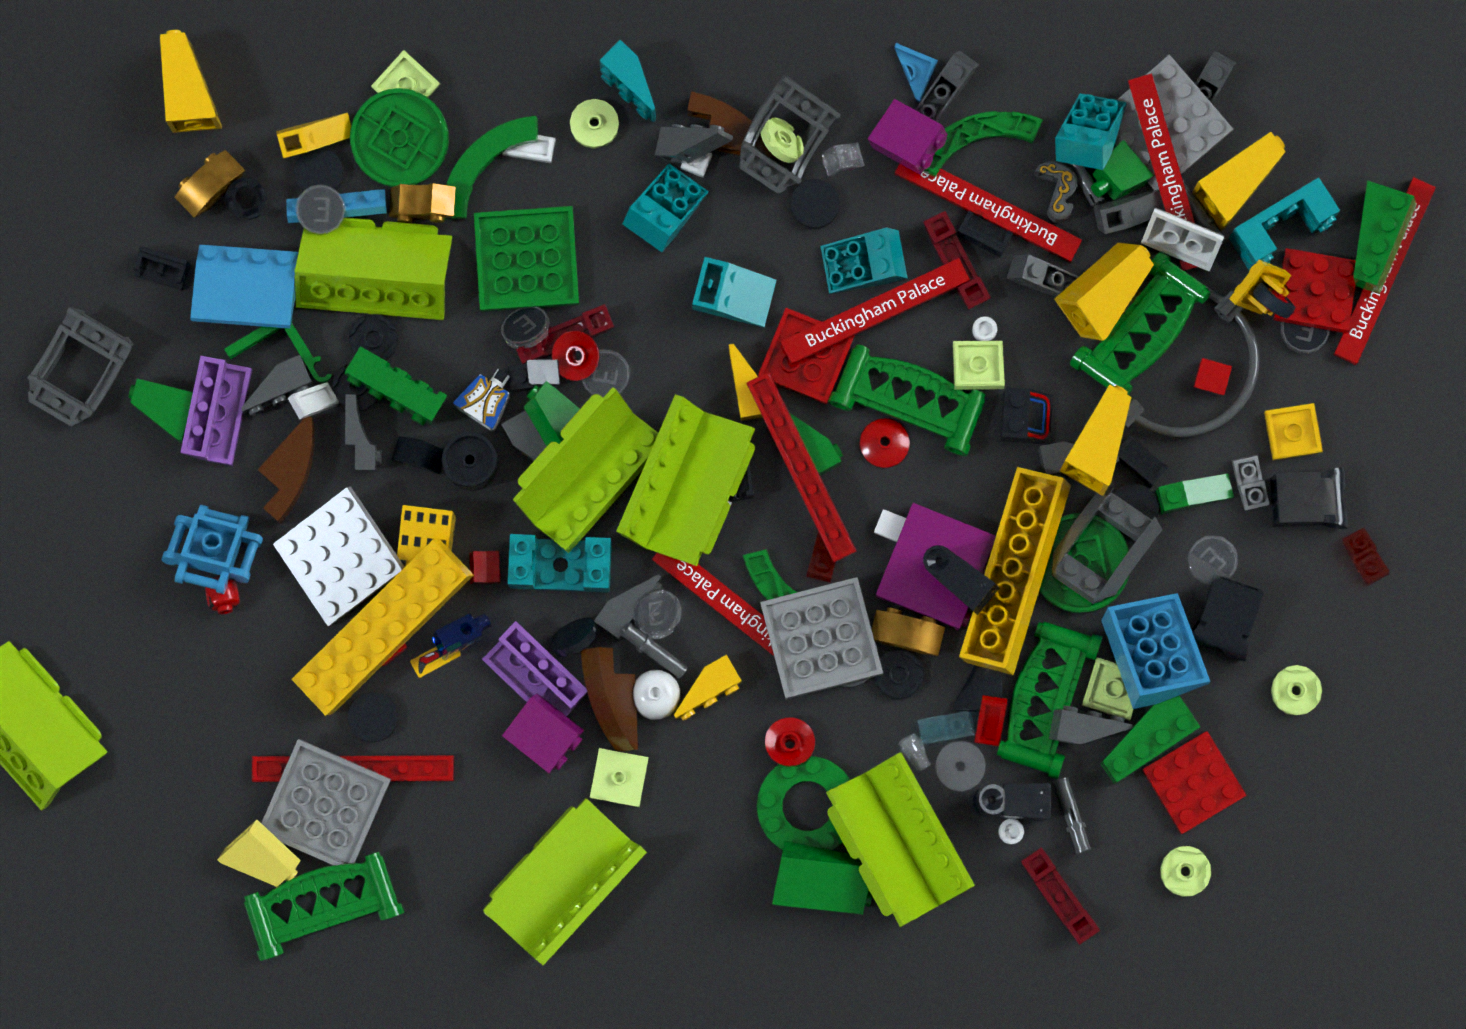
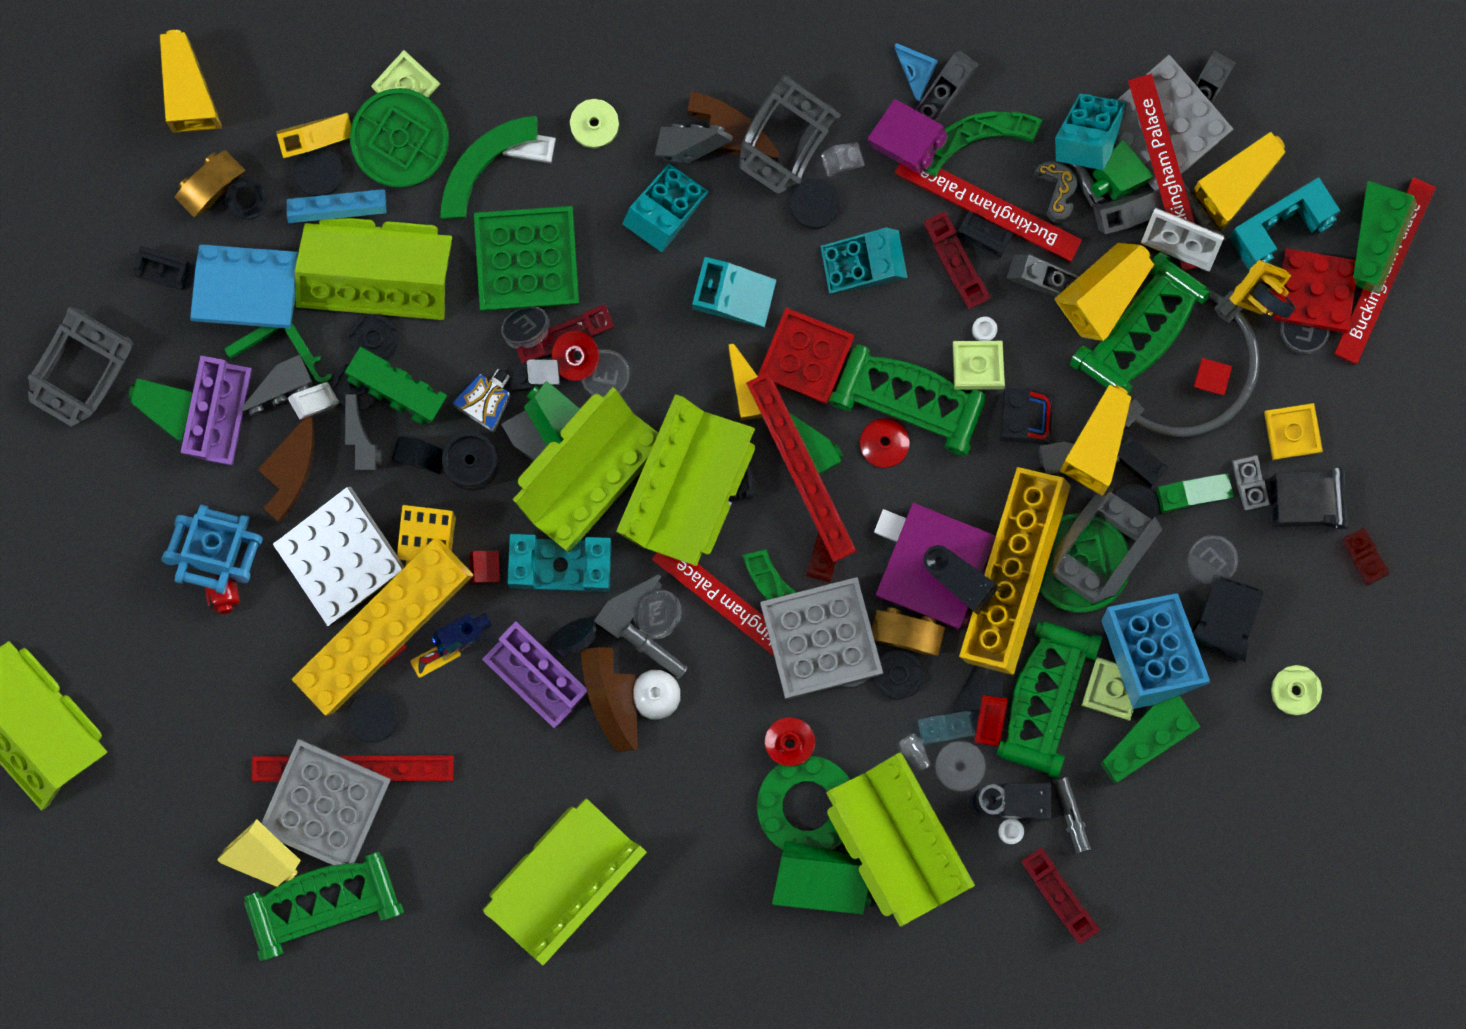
clear tile [295,185,346,234] -> none
pearl gold brick [389,183,456,223] -> none
magenta brick [502,693,584,773] -> none
yellowish green plate [590,748,649,807] -> none
teal slope [599,40,656,122] -> none
yellow slope [674,655,741,721] -> none
white tile [680,153,712,178] -> none
yellowish green plate [761,117,804,163] -> none
red tile [781,258,970,365] -> none
dark grey slope [1049,706,1133,744] -> none
red plate [1142,731,1247,834] -> none
yellowish green plate [1160,846,1211,897] -> none

